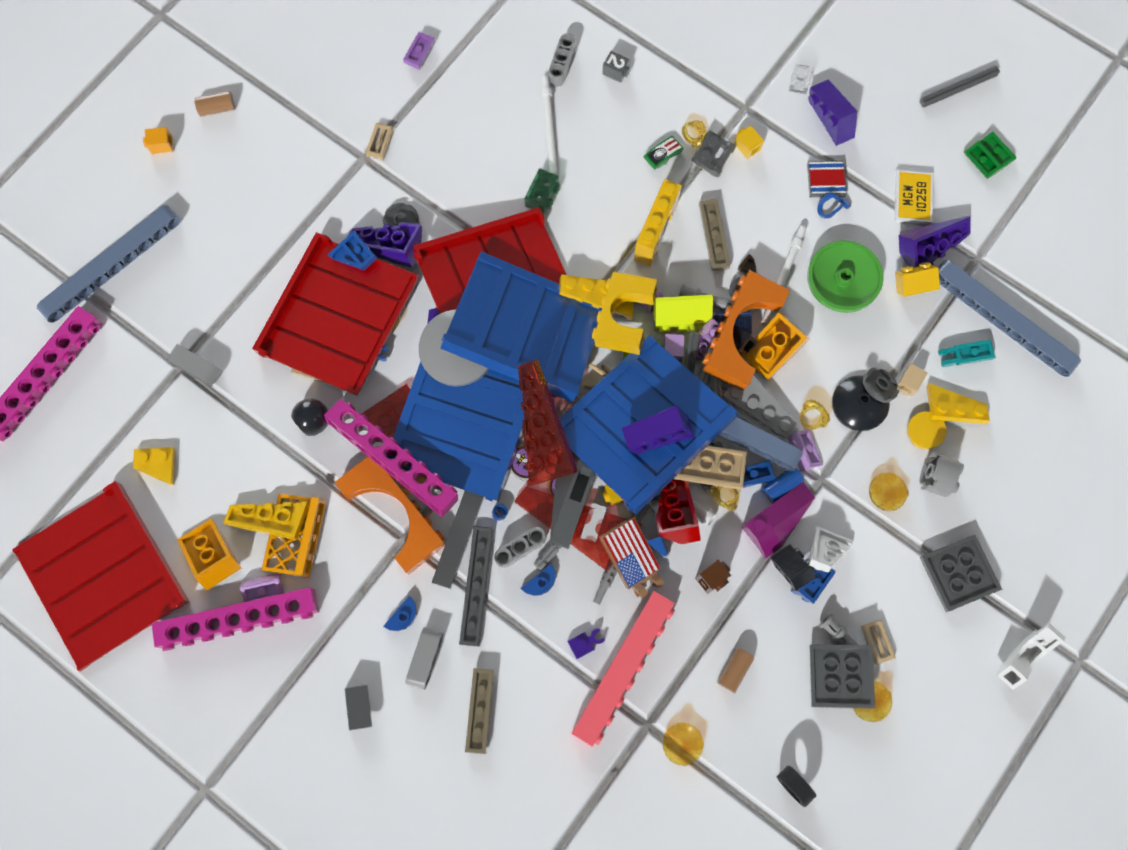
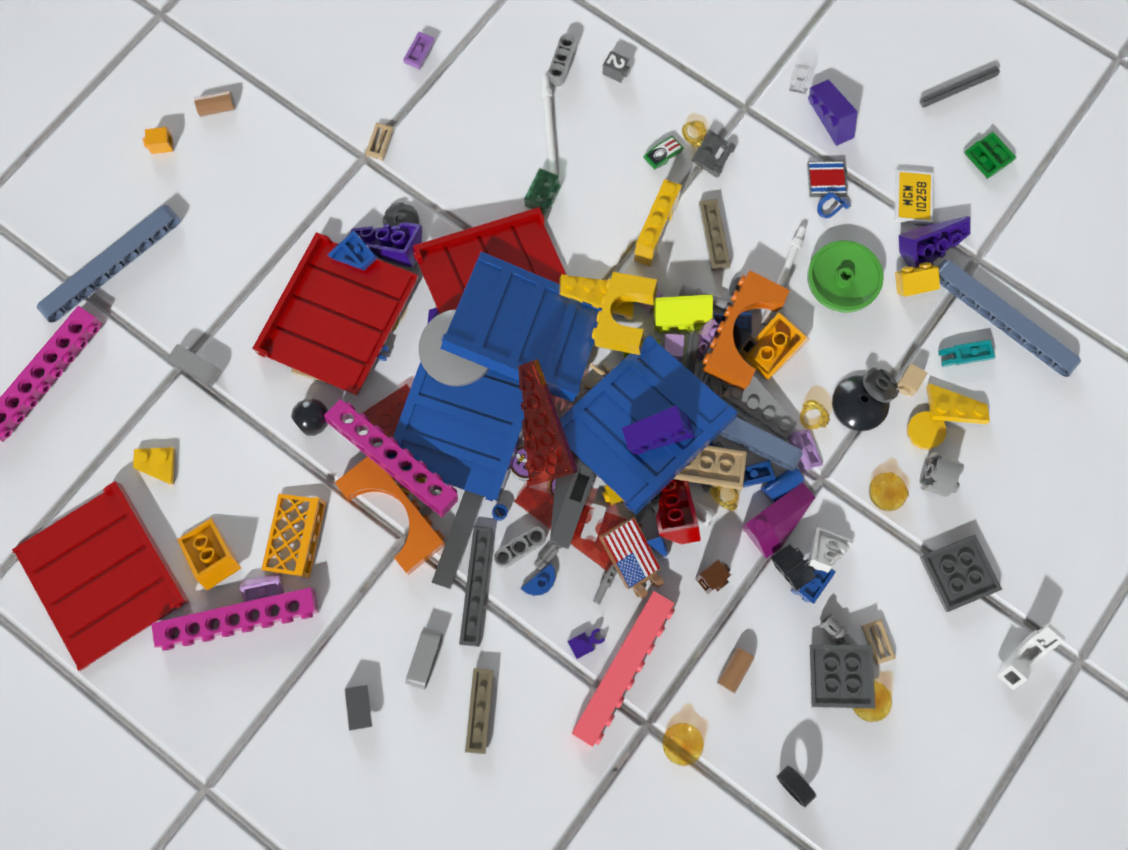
yellow wing [223,501,310,540] -> none
blue plate [383,596,417,631] -> none
yellow brick [734,126,764,159] -> none
dark brown tile [737,254,756,275] -> none

